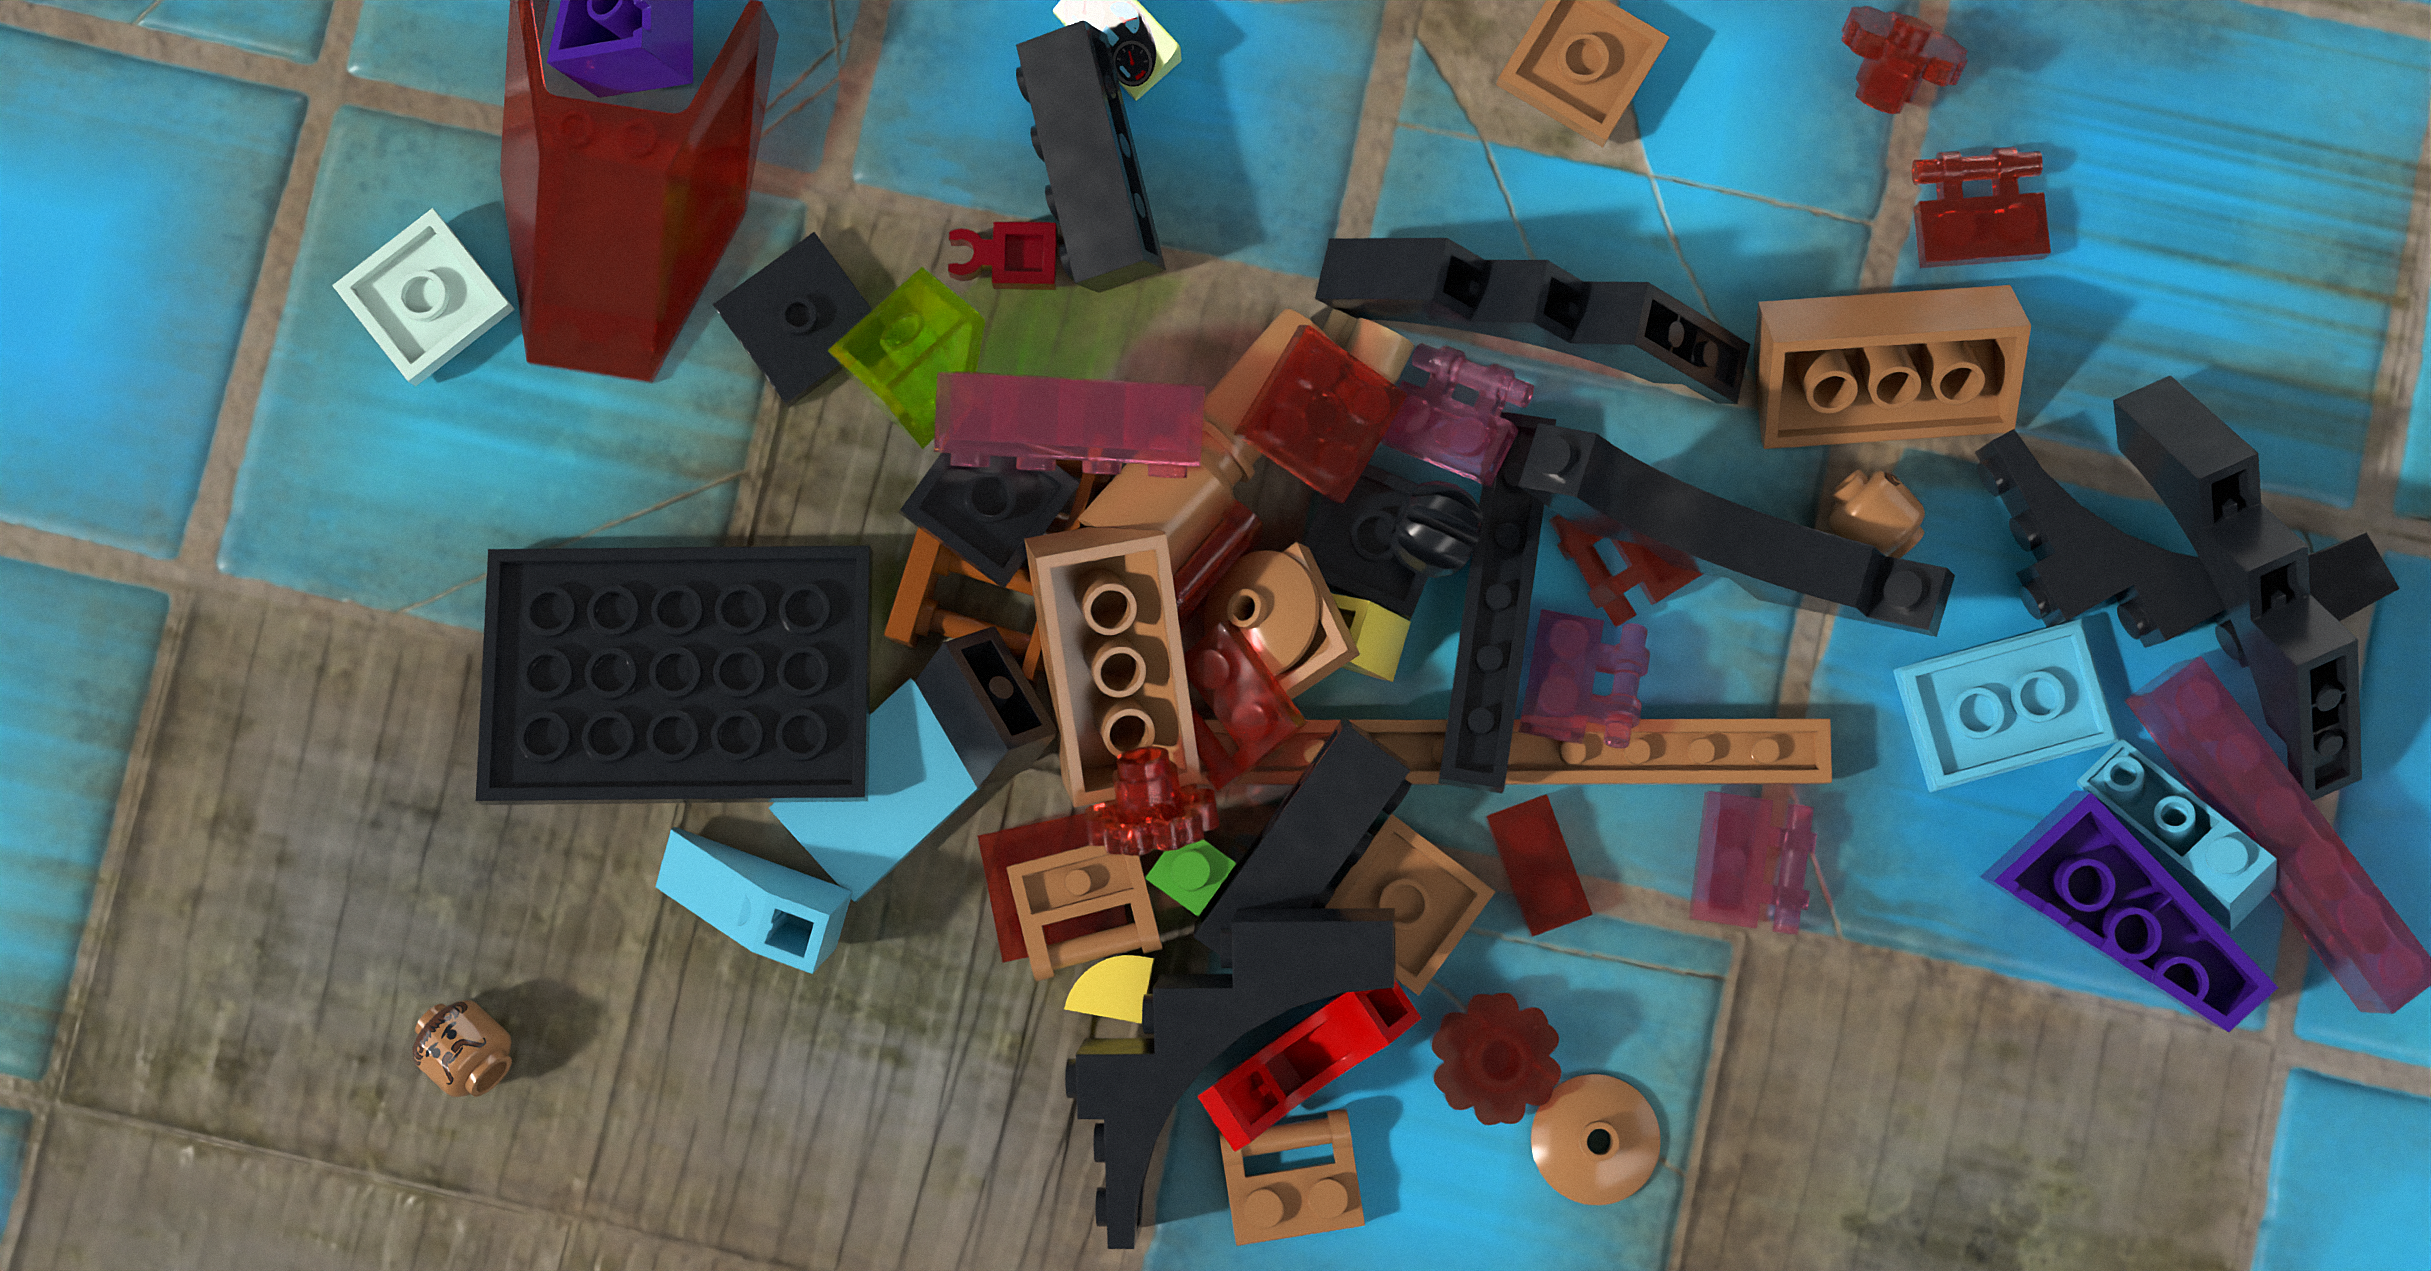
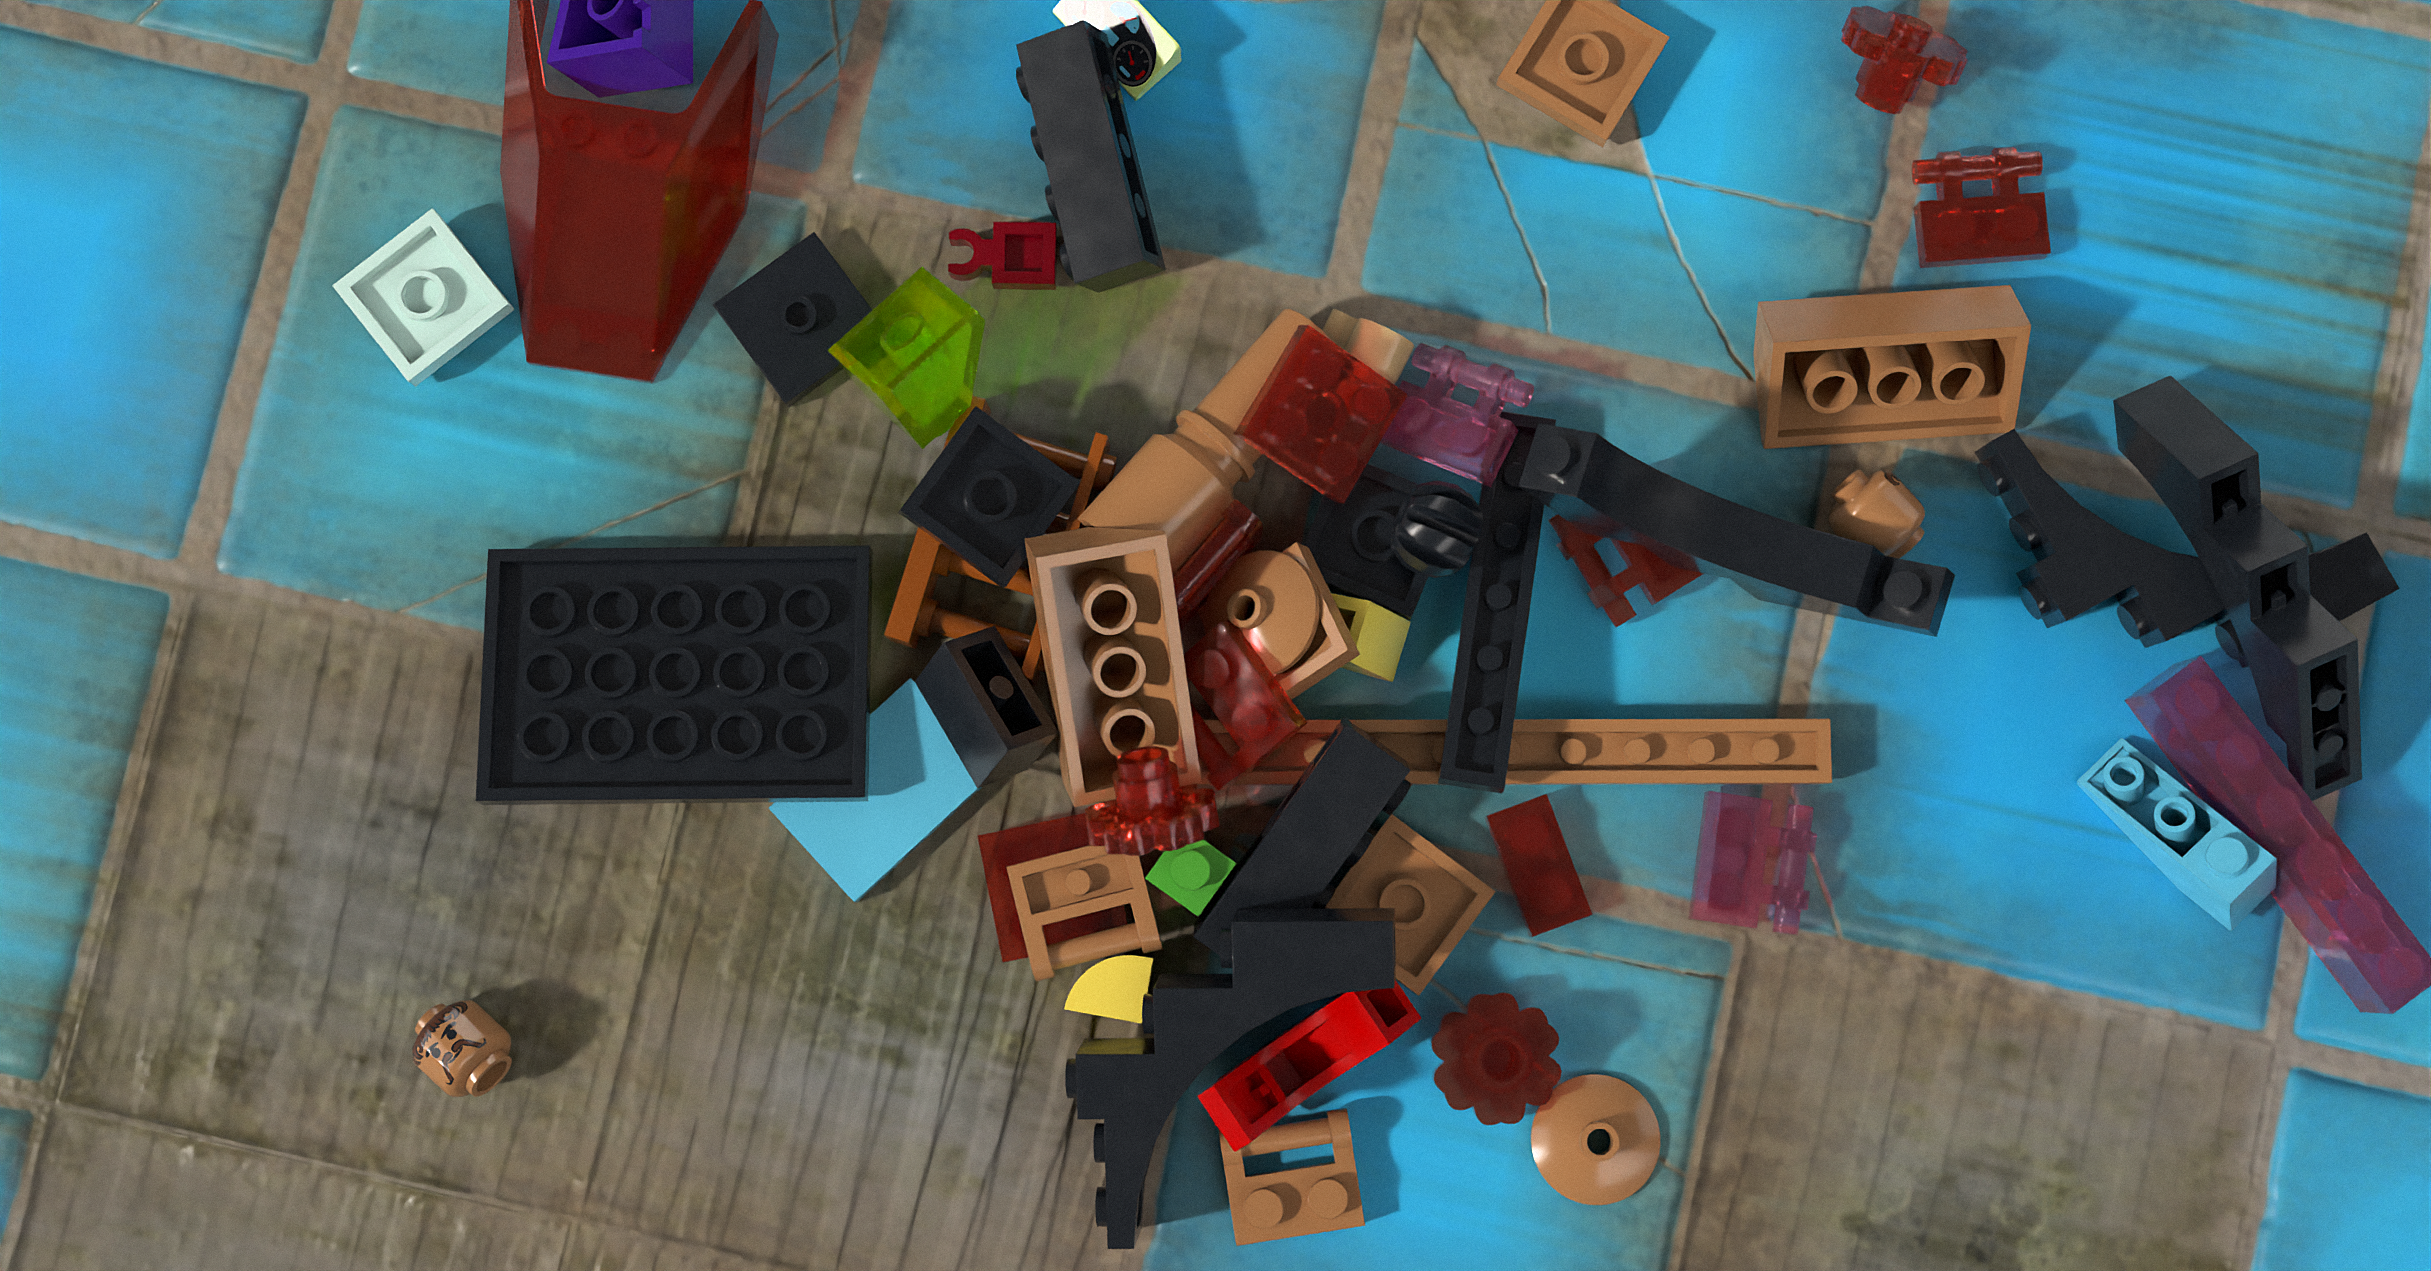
medium azure slope [655,827,853,974] -> none
clear pink brick [934,370,1206,478] -> none
black arch [1315,238,1751,404] -> none
clear pink plate [1518,609,1650,749] -> none
medium azure tile [1893,619,2119,792] -> none
dark purple wedge [1980,790,2279,1032] -> none

